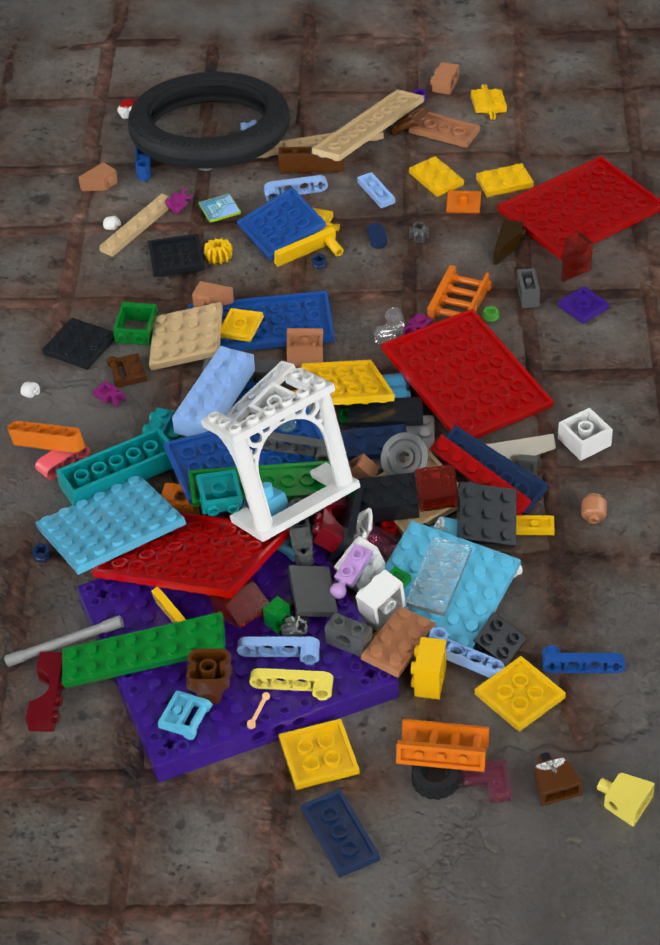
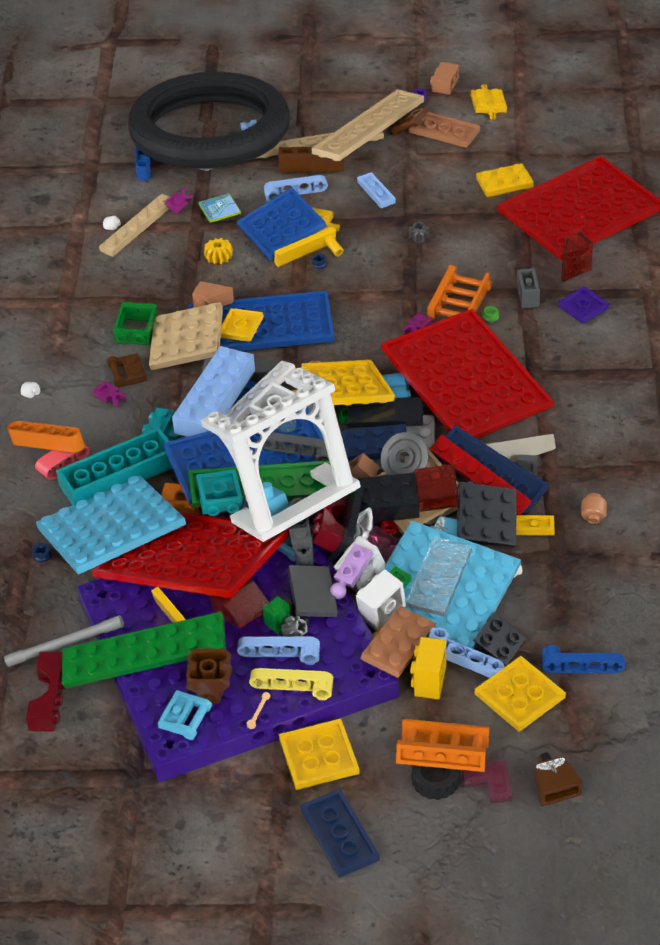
black plate [42,318,115,370] -> none
nougat slope [79,162,118,191] -> none
hair [117,99,136,119] -> none
black plate [148,234,205,277] -> none
nougat bracket [287,328,323,368] -> none
dark grey brick [325,613,373,657] -> none
dark blue tile [367,223,387,249] -> none
clear cylinder [373,307,405,344] -> none
yellow plate [409,156,464,197] -> none
orange piece [446,190,481,214] -> none
dark brown slope [494,220,526,265] -> none
white brick [558,408,613,461] -> none
light yellow torso [597,773,655,827] -> none

